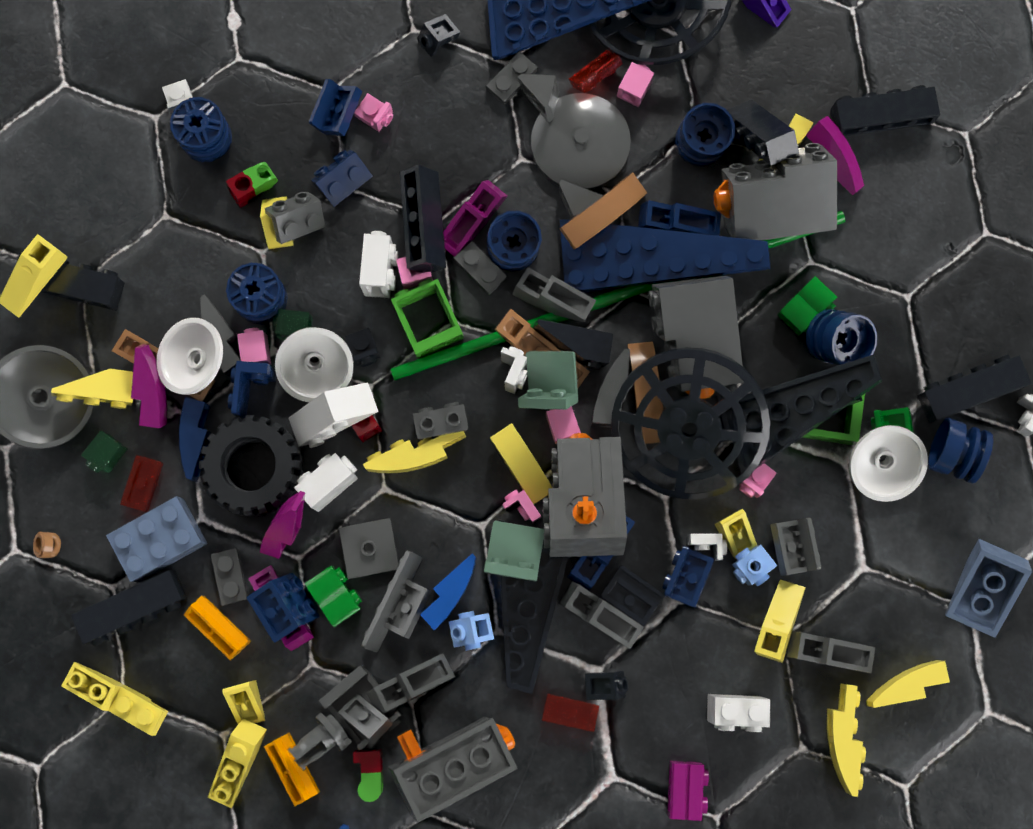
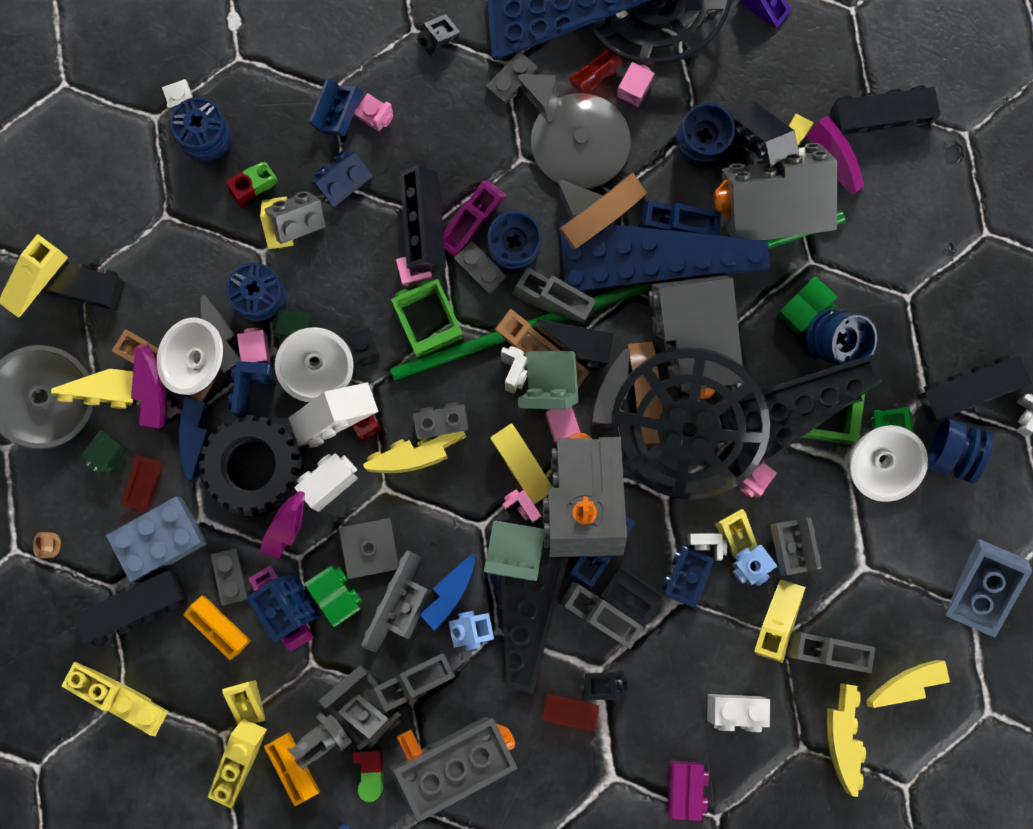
white brick [359,231,398,298] -> none

